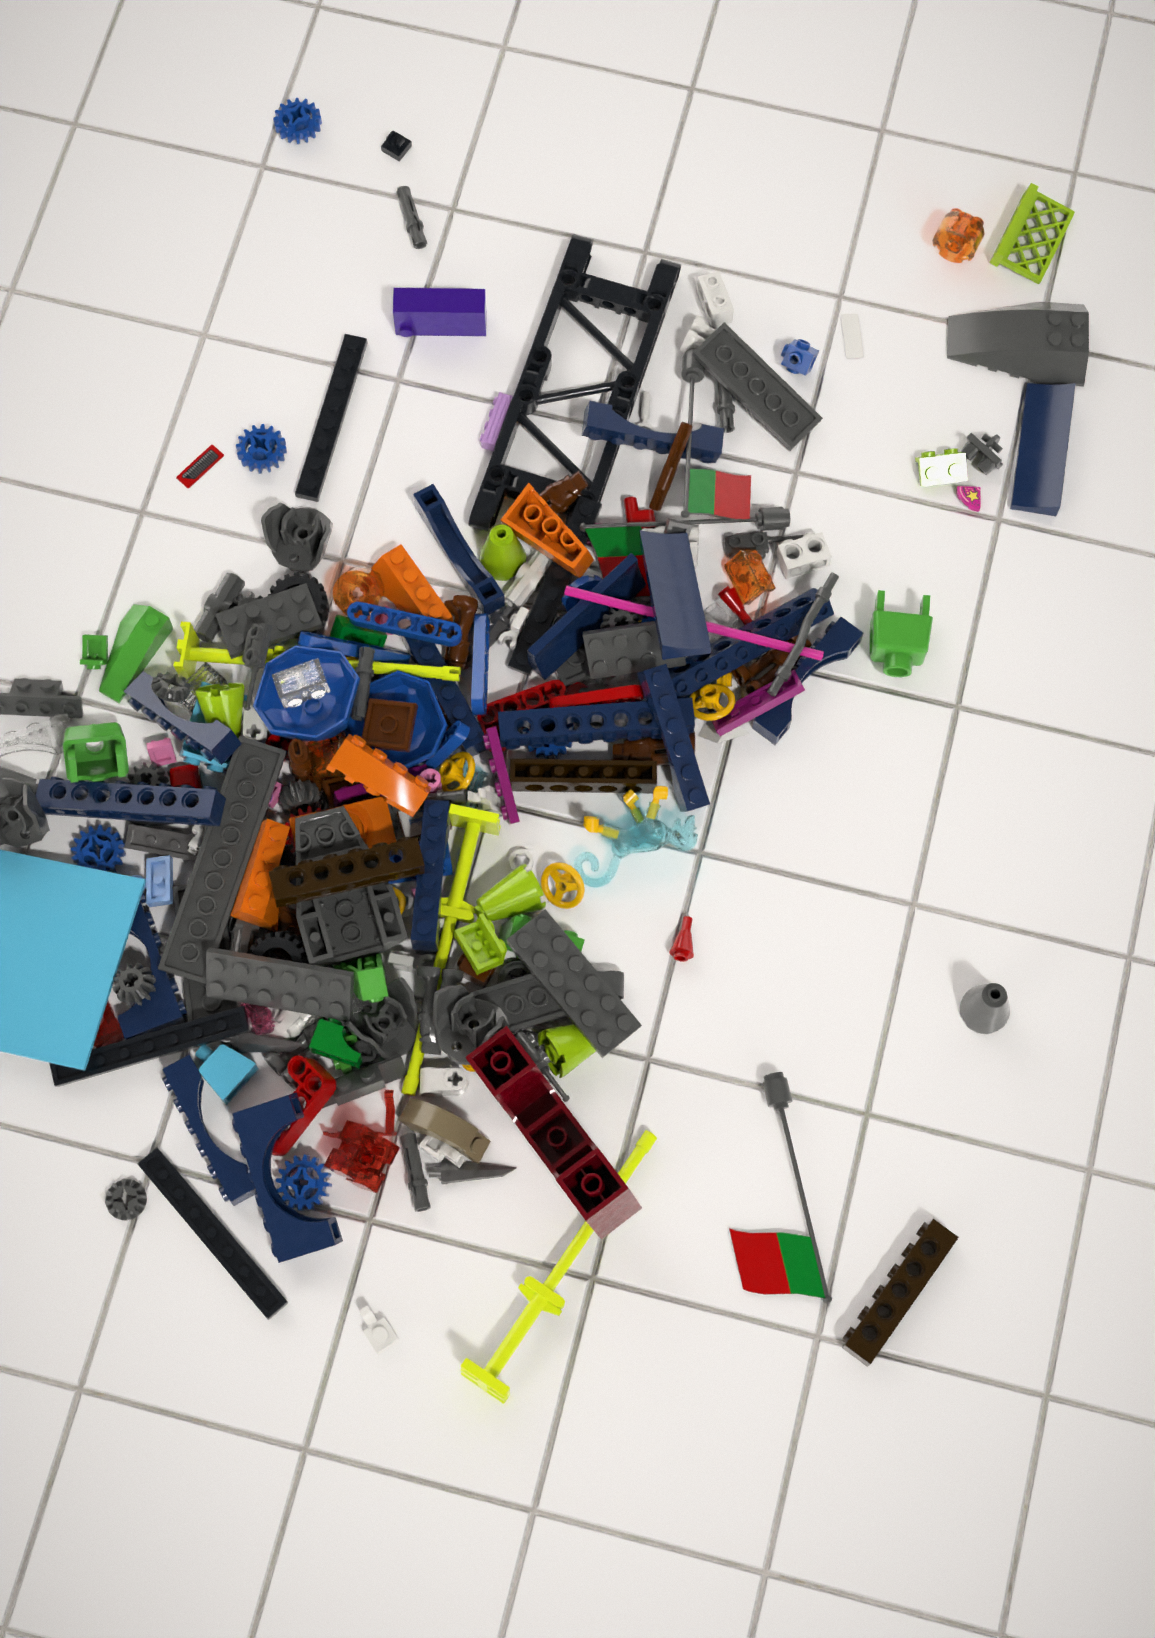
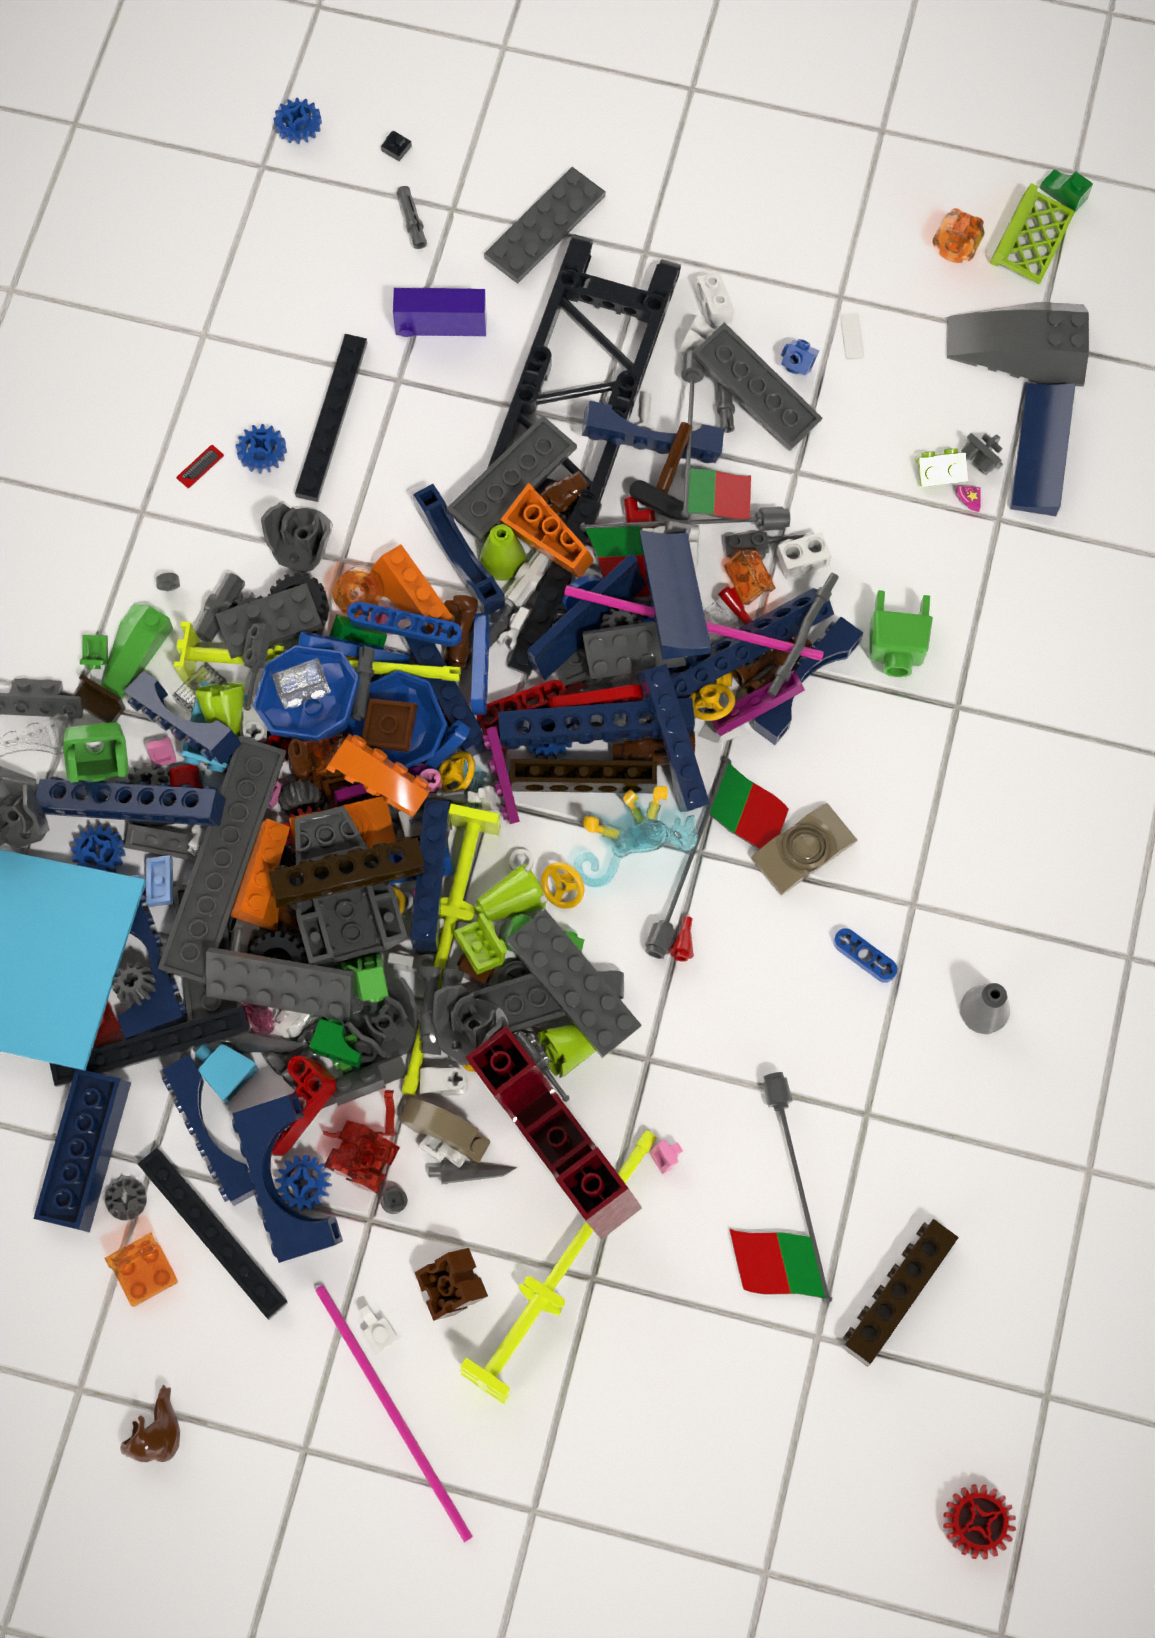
dark grey gear [151,671,190,702] -> none
dark grey pin [400,1133,431,1212] -> none
lavender piece [480,392,513,451] -> none
none -> dark blue arch [33,1069,131,1233]
none -> dark brown panel [74,674,126,723]
none -> clear orange bracket [104,1233,178,1307]
none -> reddish brown piece [120,1385,180,1462]
none -> dark grey tile [155,573,180,592]
none -> dark pink piece [315,1285,473,1543]
none -> dark grey tile [380,1187,408,1214]
none -> reddish brown brick [414,1248,488,1321]
none -> dark grey plate [446,416,577,542]
none -> dark grey plate [484,166,606,284]
none -> black piece [629,480,691,520]
none -> flag [645,758,789,959]
none -> bright pink tile [649,1140,683,1174]
none -> dark tan slope [751,803,858,896]
none -> blue beam [834,928,898,983]
none -> red gear [943,1484,1016,1560]
none -> green arch [1040,169,1093,212]

